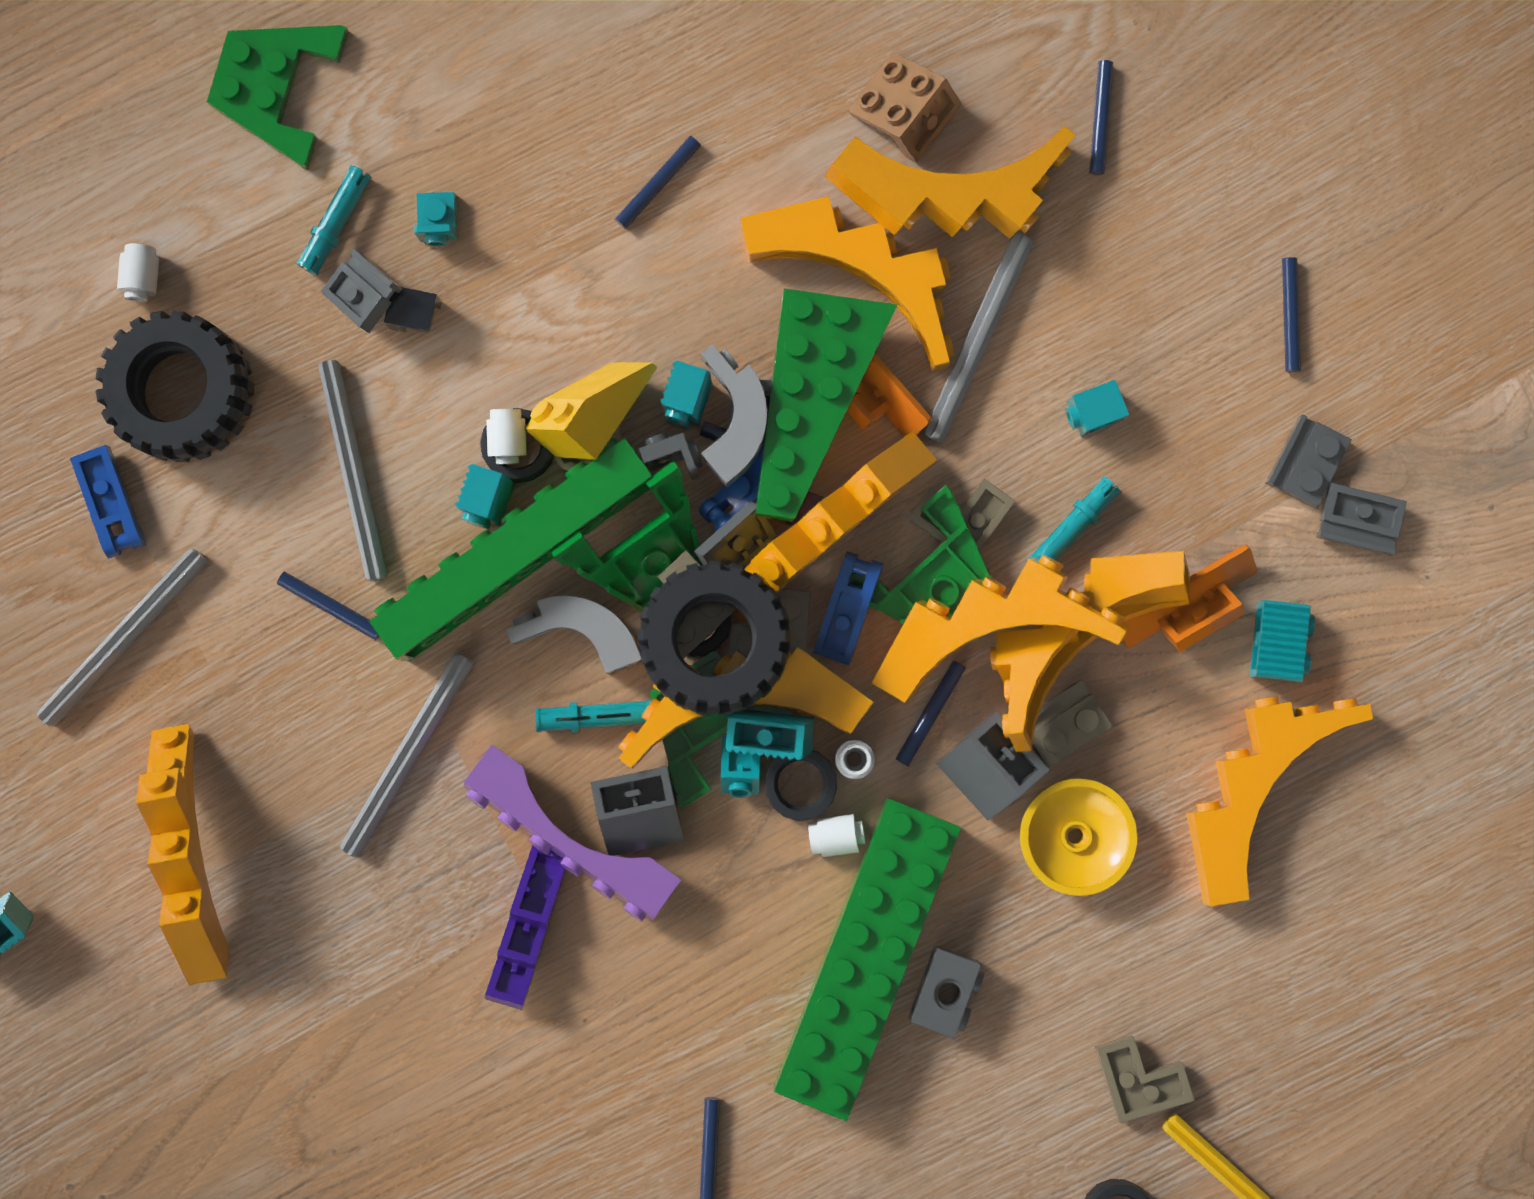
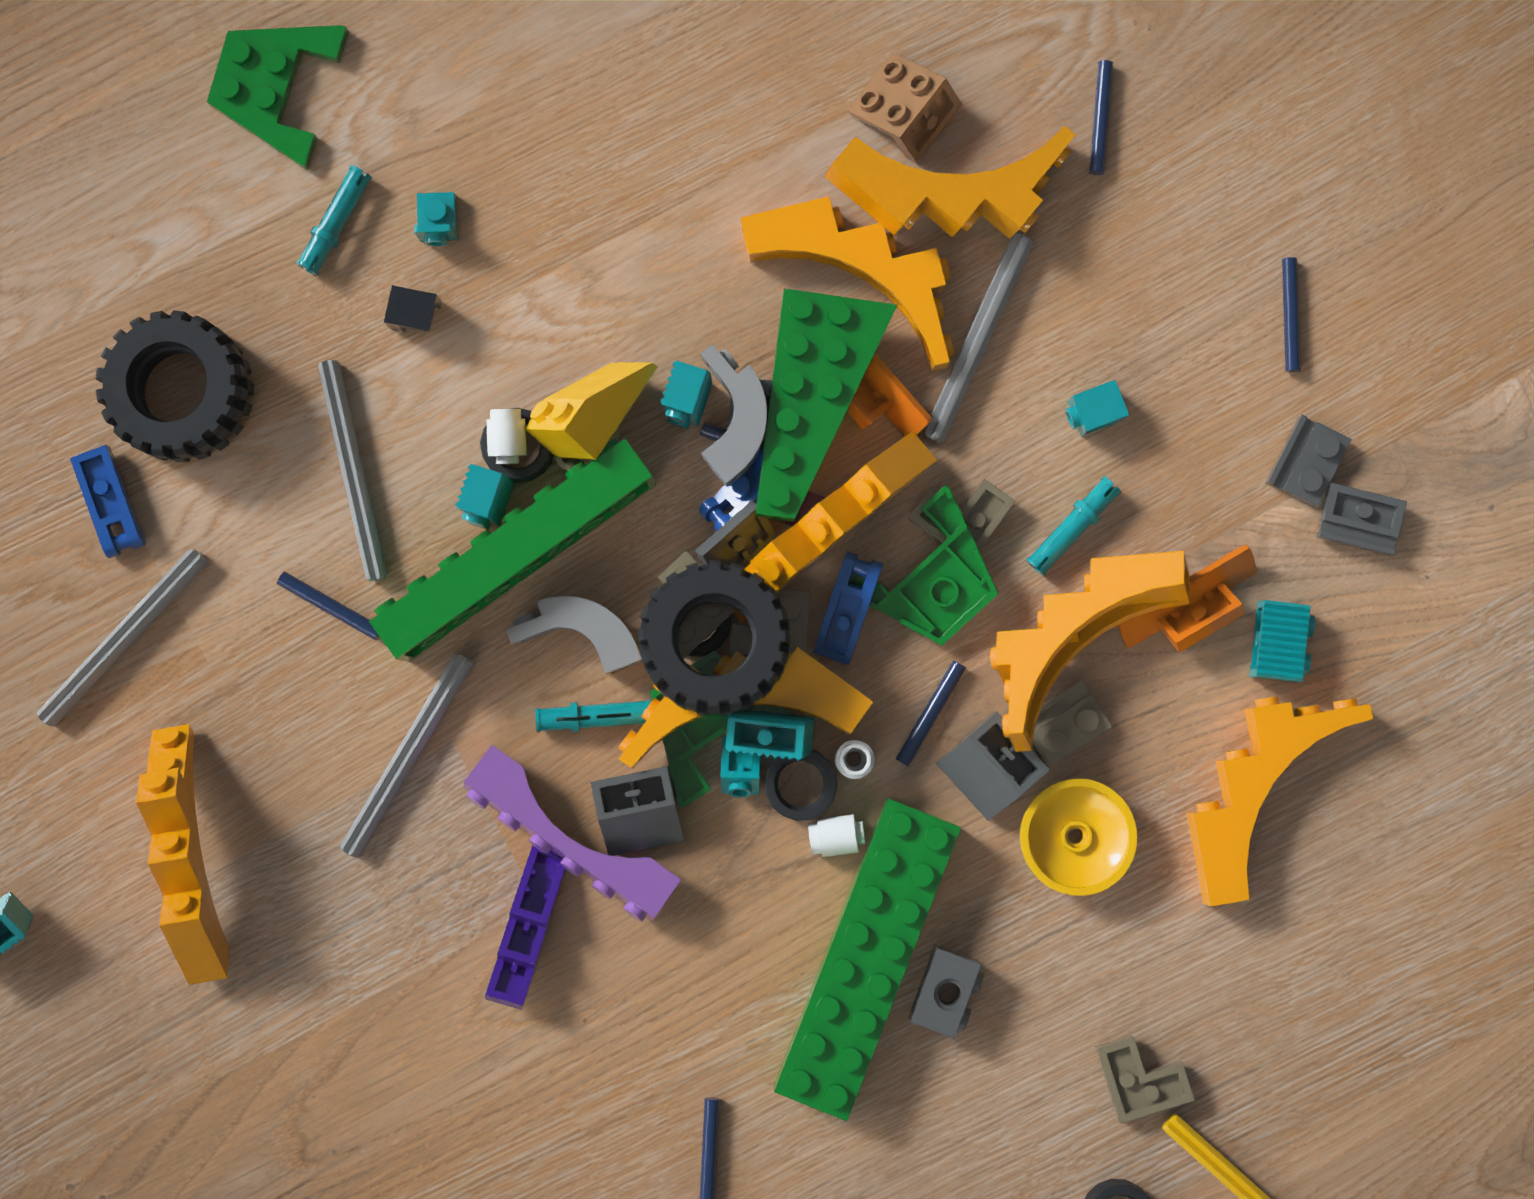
white brick [117,244,159,302] -> none
dark grey plate [320,248,402,333] -> none
green wing [550,461,703,612] -> none
dark blue bar [615,136,701,229] -> none
dark grey bracket [639,433,703,480] -> none
light orange arch [872,555,1130,702] -> none

